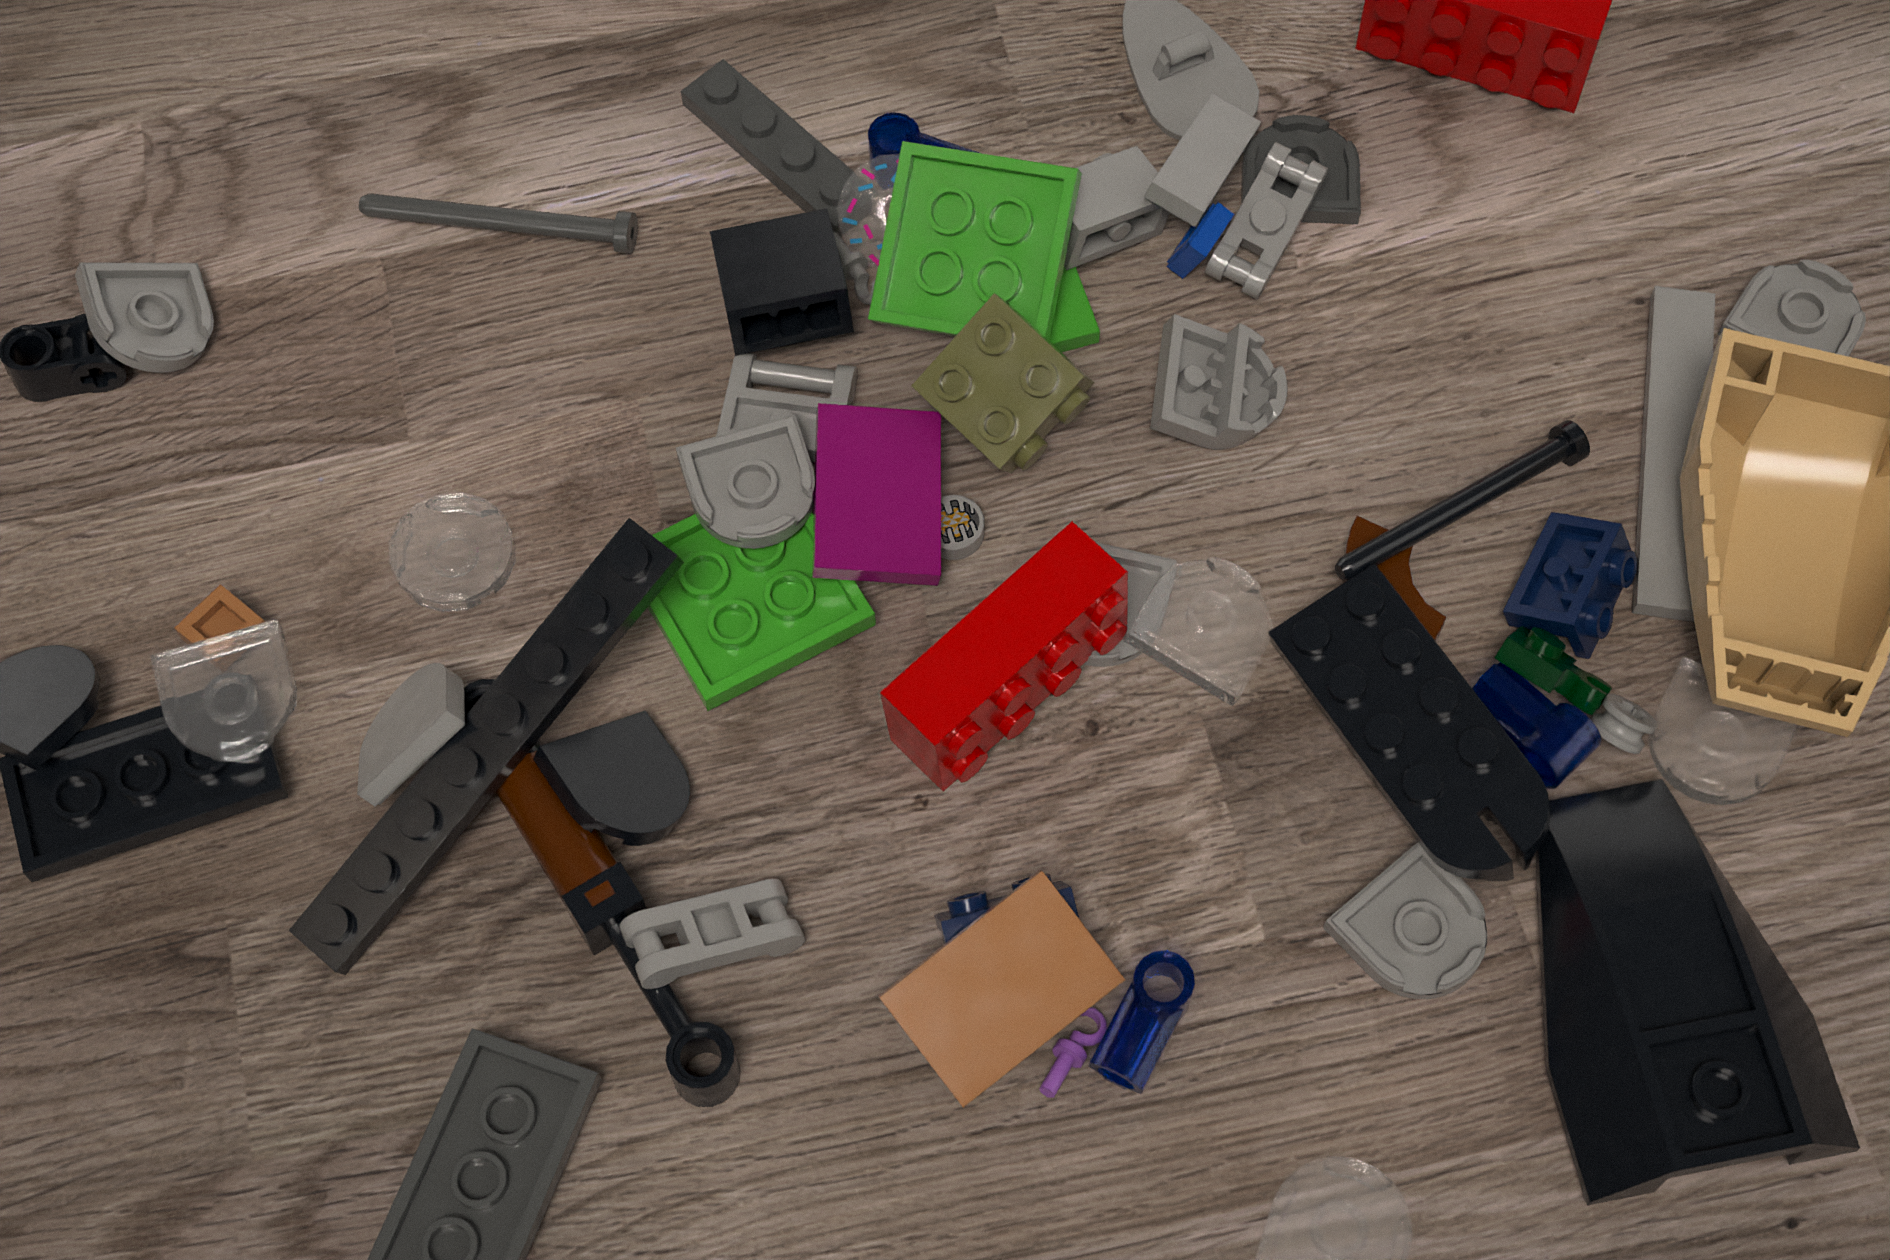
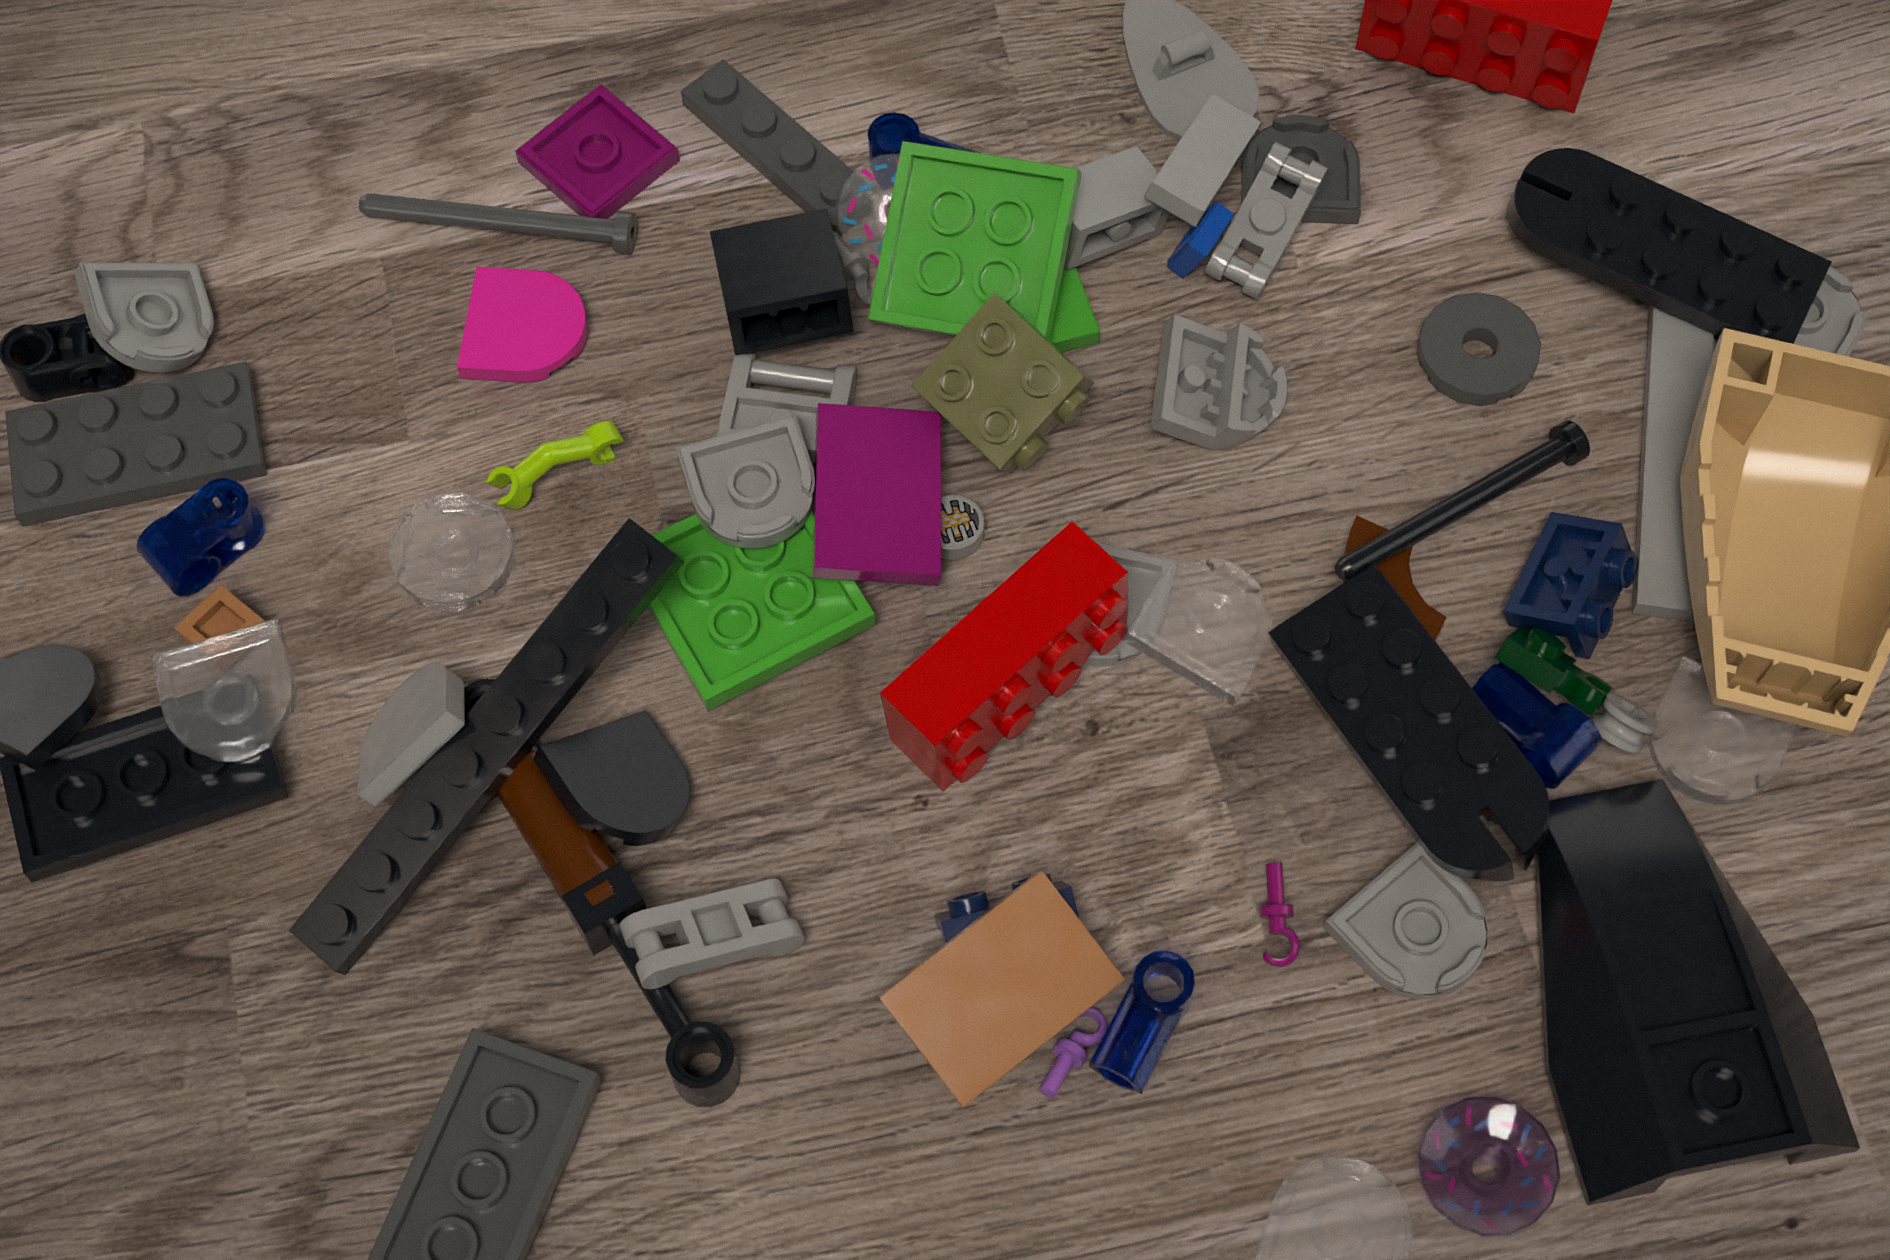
none -> dark grey plate [5,361,267,527]
none -> clear blue piece [136,478,265,597]
none -> dark pink tile [457,267,588,382]
none -> lime arm [486,421,624,510]
none -> magenta tile [515,84,680,219]
none -> magenta hand [1260,863,1300,967]
none -> dark grey tile [1417,292,1541,406]
none -> clear purple dish [1417,1096,1560,1236]
none -> black plate [1506,148,1832,344]

